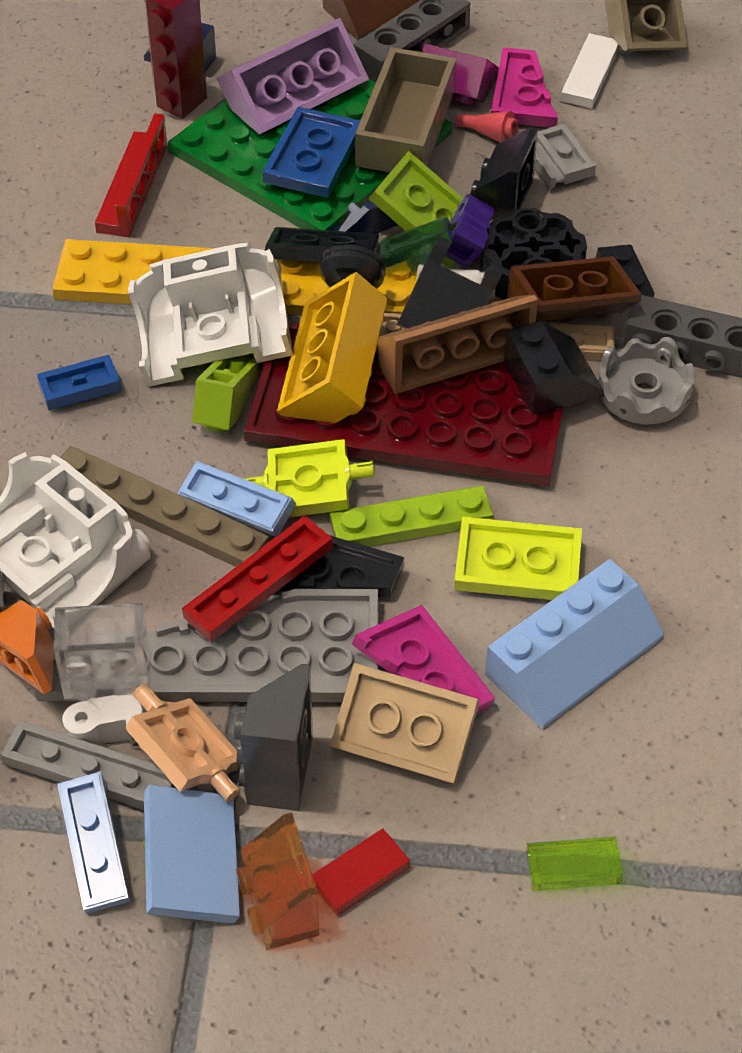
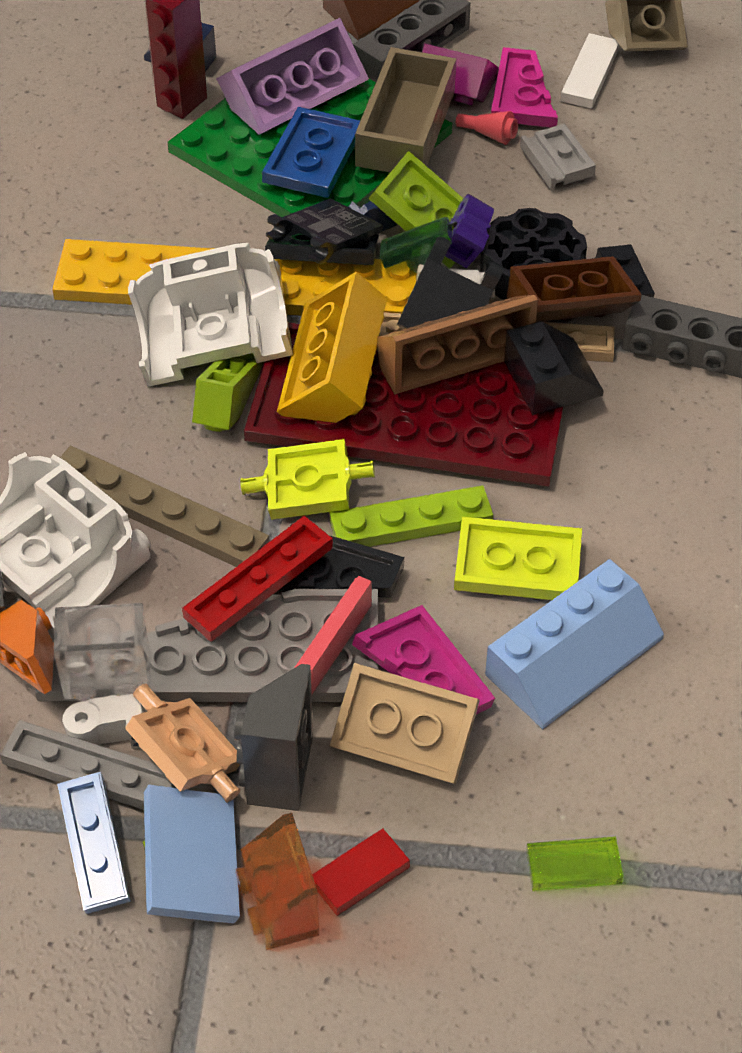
blue plate [37,355,121,411] -> none
red fence [95,113,167,238] -> none
light blue tile [177,461,296,537] -> none
black piece [319,245,386,289] -> none
black slope [470,126,538,220] -> none
light grey plate [598,337,694,425] -> none
none -> black flag [266,198,383,264]
none -> coral tile [294,576,372,694]

